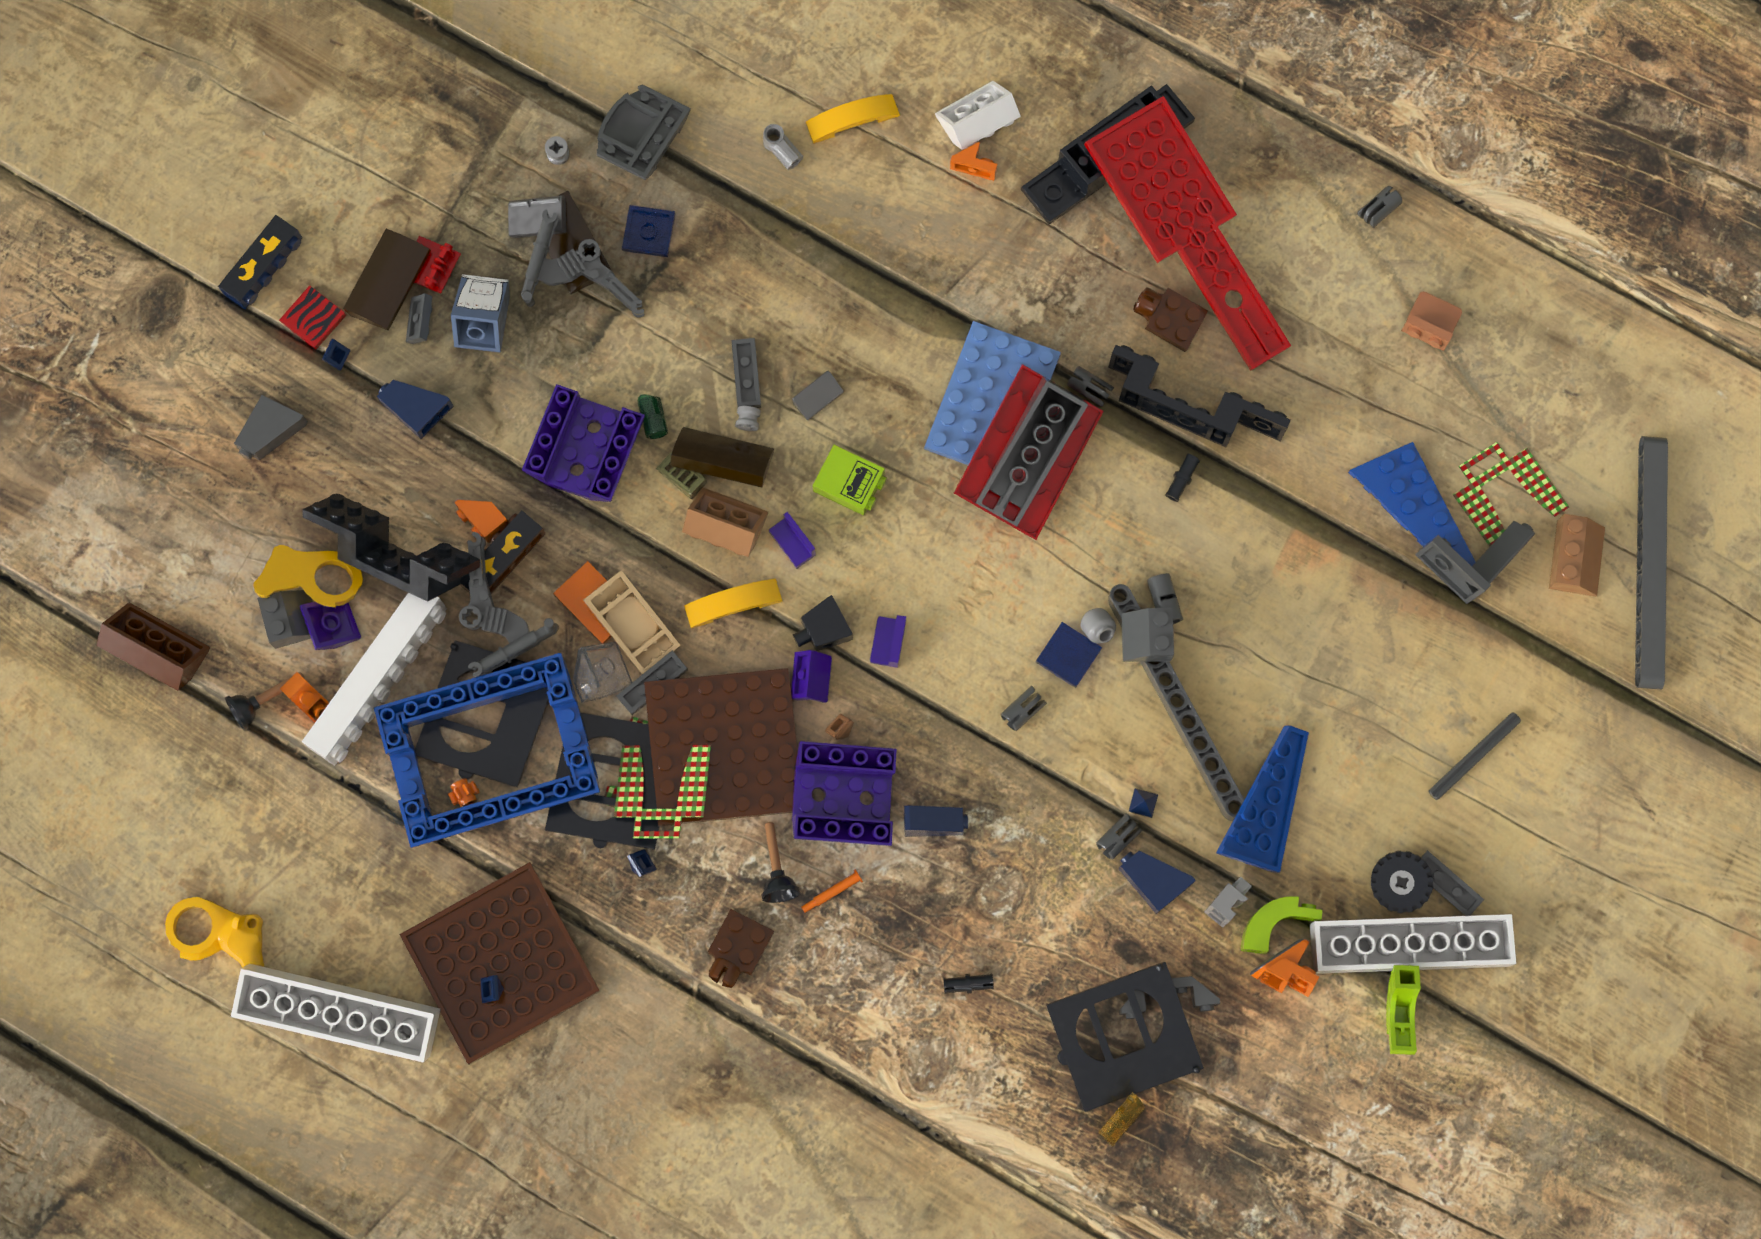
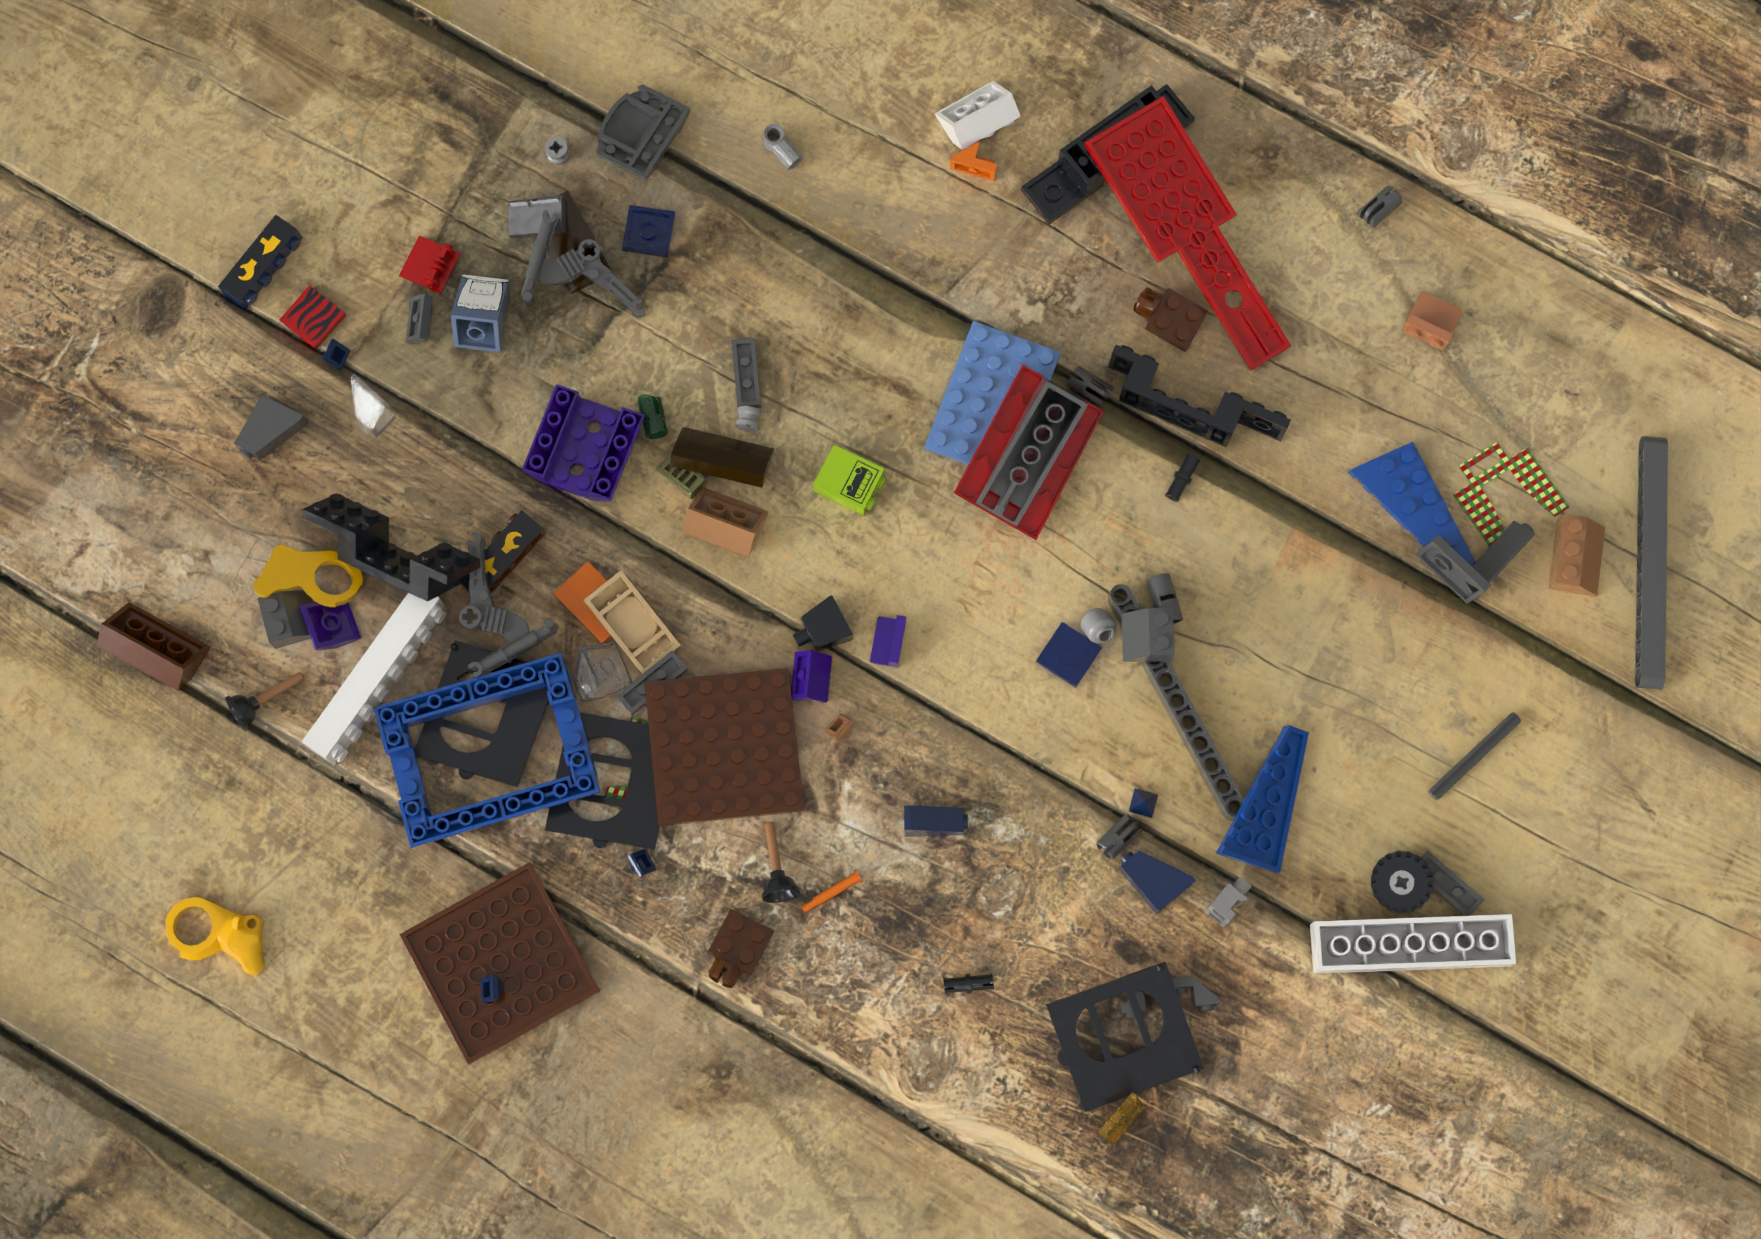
white brick [231,964,440,1062] -> none
orange slope [280,672,329,722] -> none
dark brown slope [343,229,431,331] -> none
dark blue slope [377,380,454,439] -> none
orange gear [448,778,480,807] -> none
orange slope [455,500,508,543] -> none
piece [614,745,711,838] -> none
yellow slope [684,578,783,629] -> none
dark purple panel [769,512,816,569] -> none
dark grey slope [792,370,844,421] -> none
dark purple slope [792,741,897,846] -> none
yellow slope [806,94,900,144] -> none
dark grey arm [1001,686,1047,731] -> none
lime arch [1241,896,1323,955] -> none
orange piece [1250,939,1319,997] -> none
lime arch [1386,965,1421,1055] -> none
none -> clear slope [351,374,396,438]

